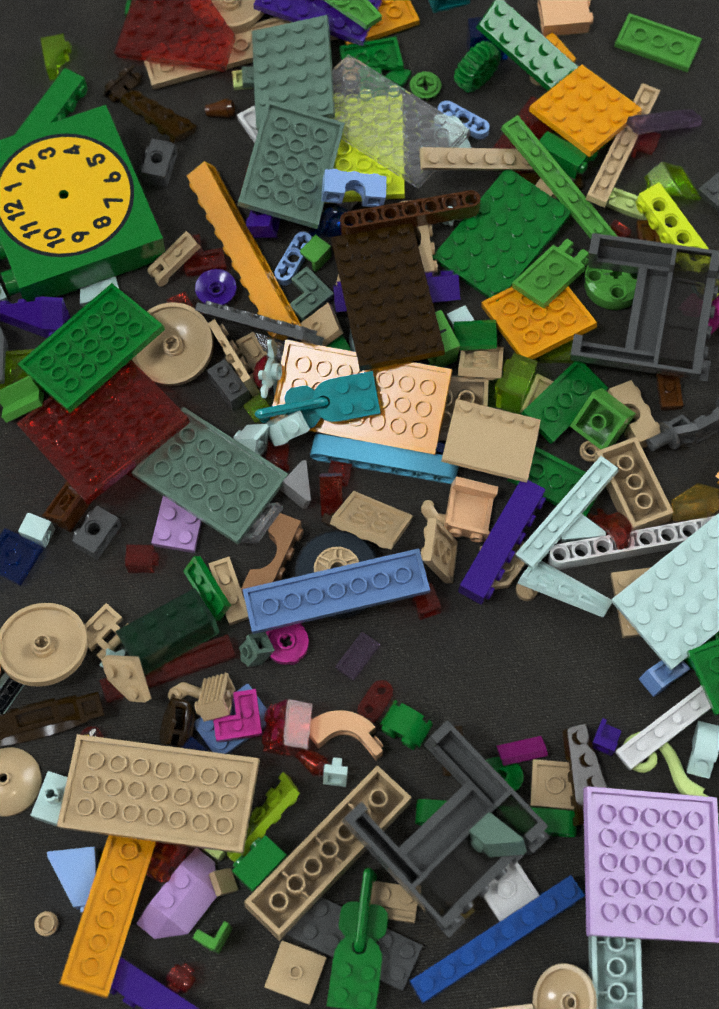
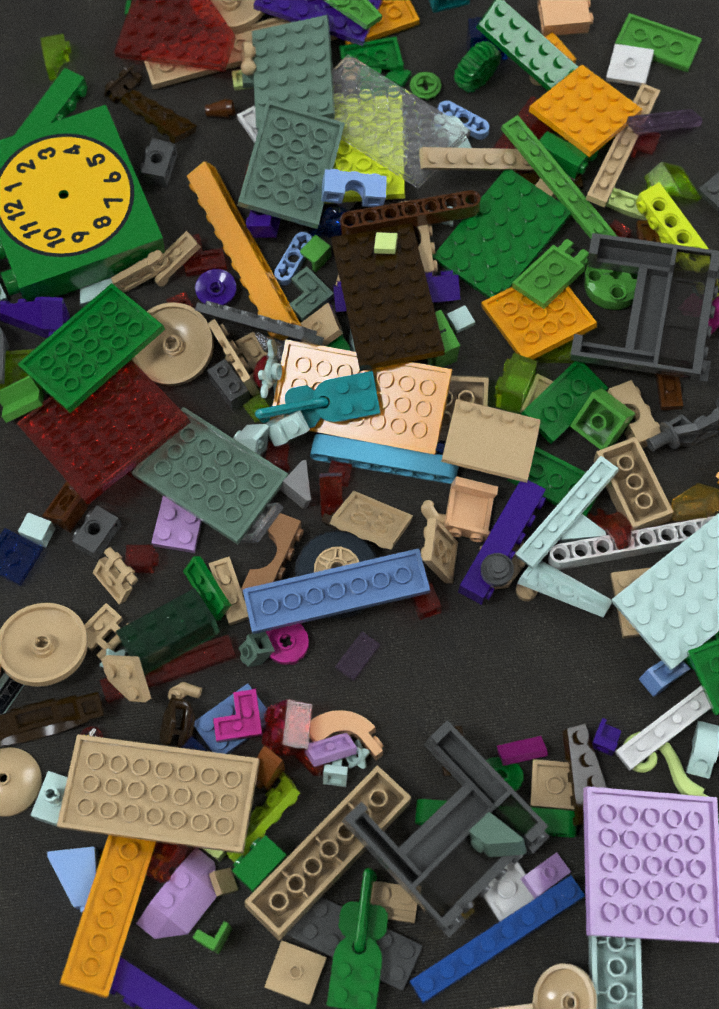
tan plate [34,912,59,936] -> none
clear red gear [166,963,196,994] -> none
tan brick [195,672,235,722] -> none
clear red plate [358,680,393,723] -> none
green brick [380,700,433,751] -> none
green panel [454,320,497,350] -> none
tan plate [458,347,504,380] -> none
tan plate [579,441,600,462] -> none
none -> tan plate [93,547,138,604]
none -> tan hinge [111,250,170,293]
none -> tan plate [241,42,256,76]
none -> dark orange slope [255,746,285,791]
none -> lavender plate [305,732,357,767]
none -> light aqua plate [346,740,370,769]
none -> yellowish green tile [374,232,398,254]
none -> dark grey plate [480,553,514,587]
none -> lavender plate [521,852,571,899]
none -> white plate [606,44,654,86]

